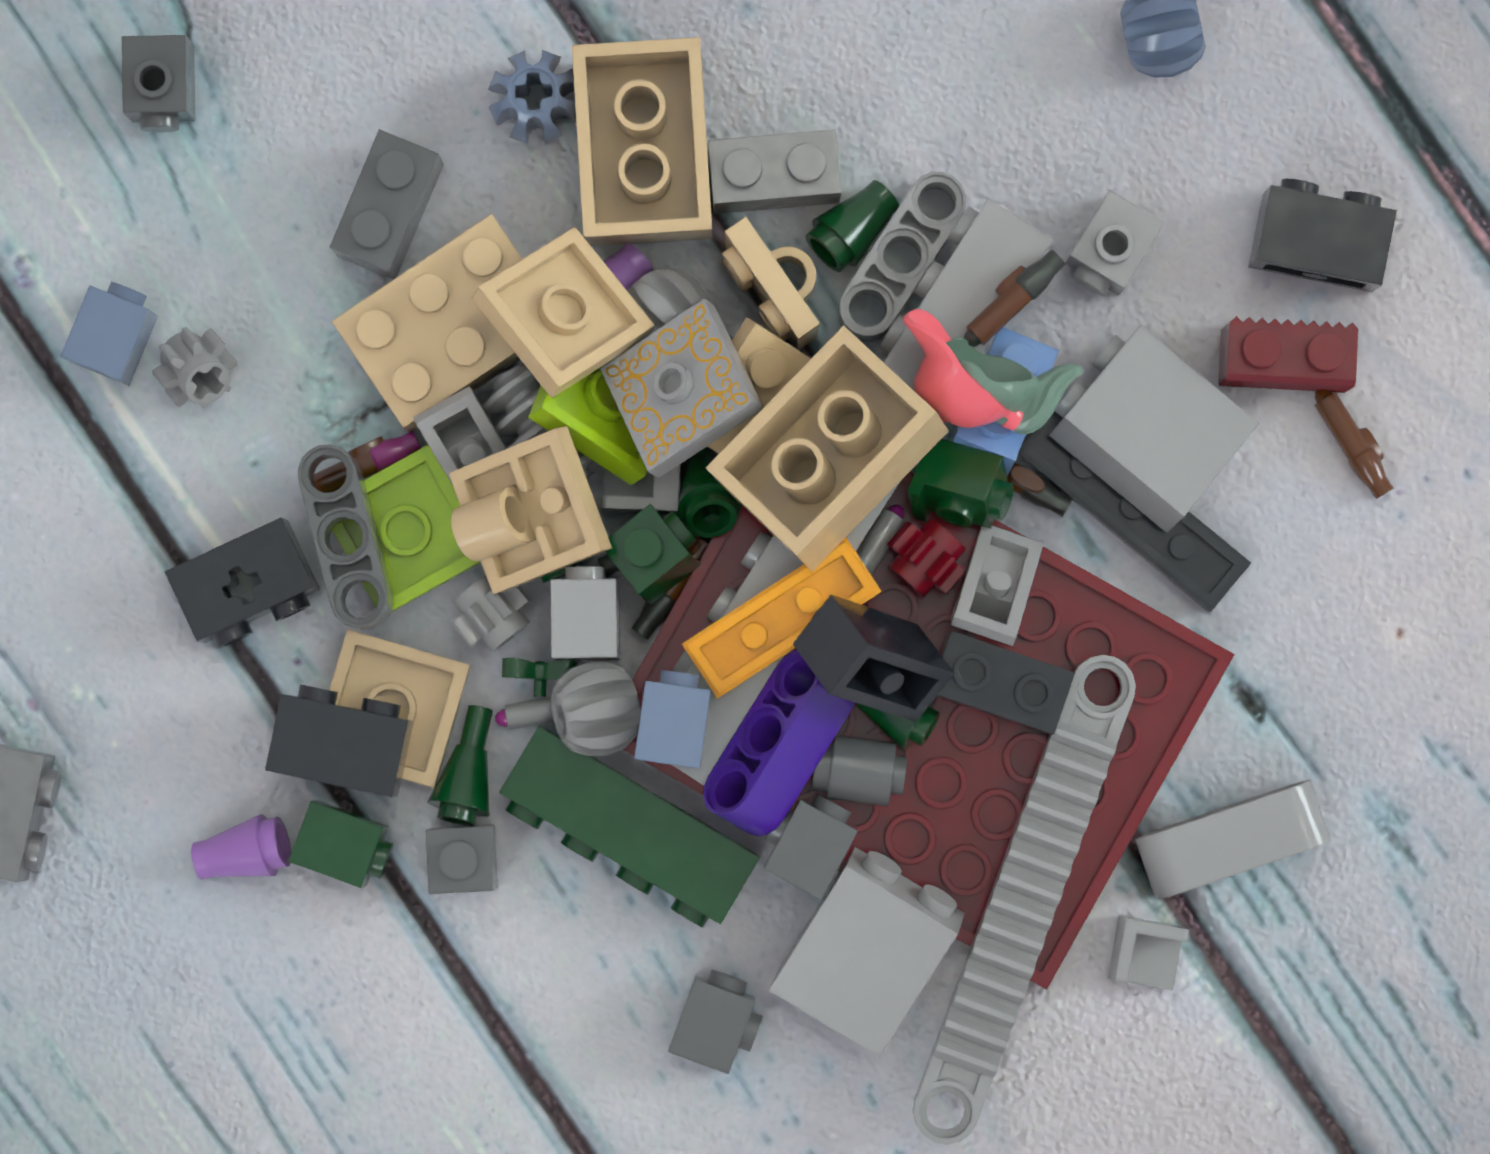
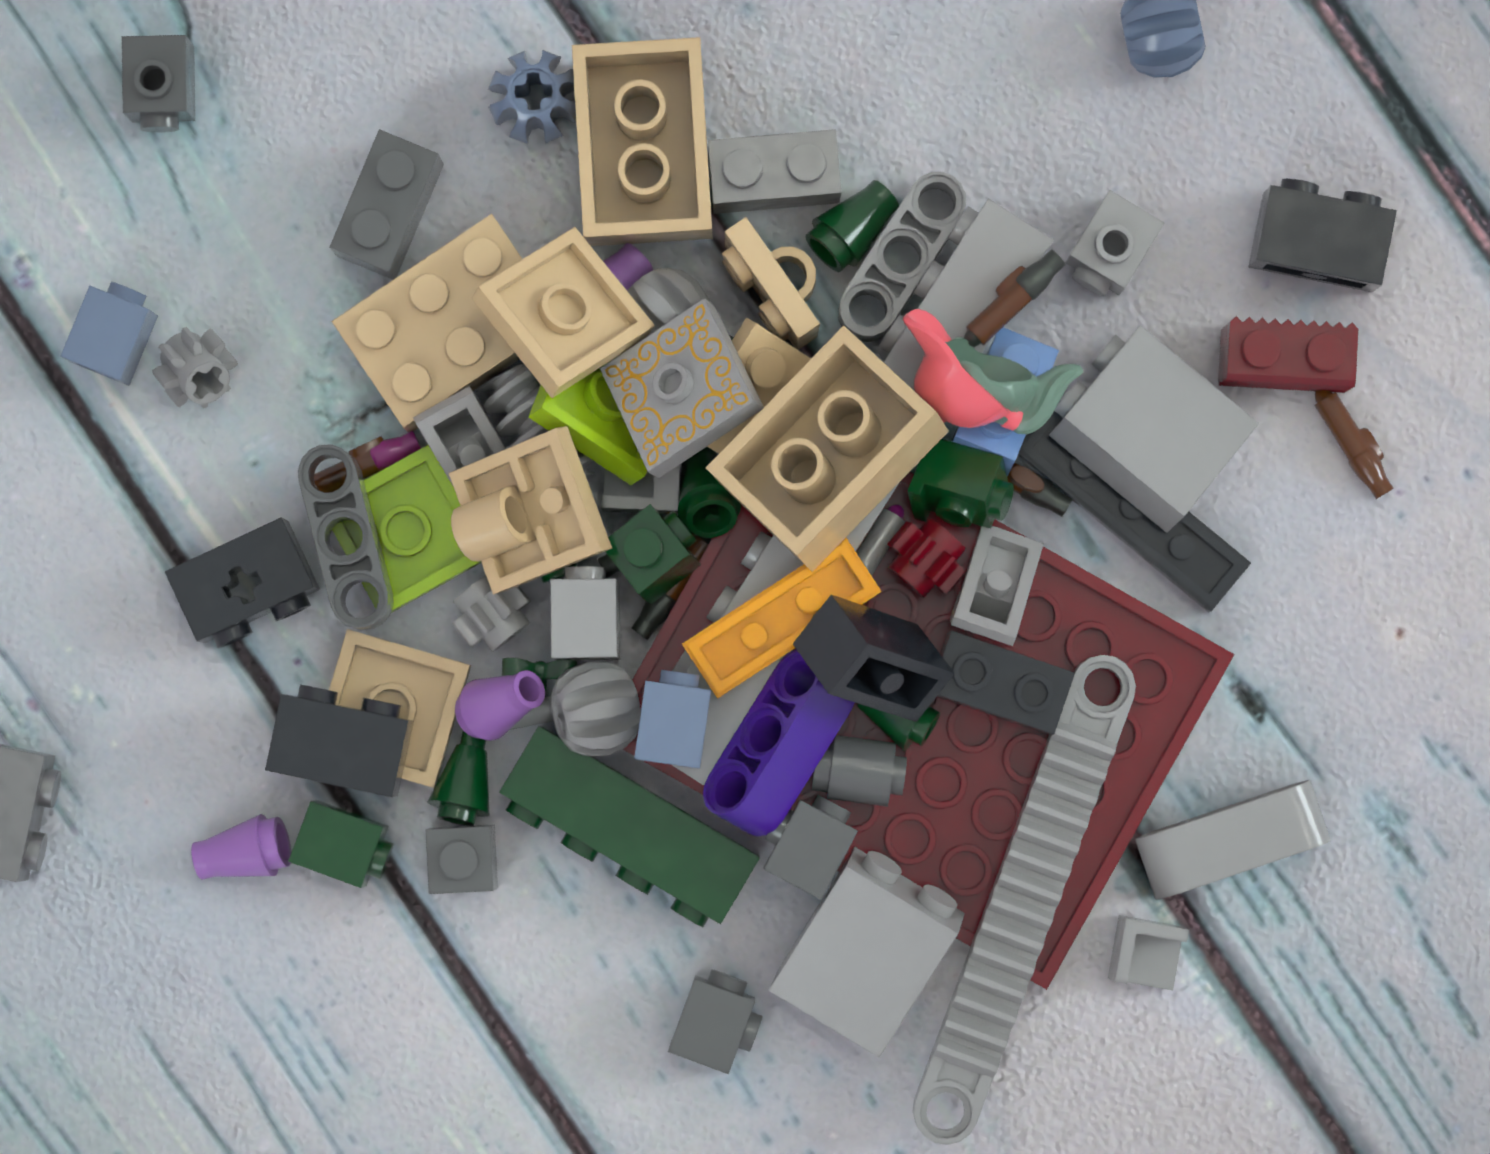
none -> medium lavender cone [455,670,545,741]

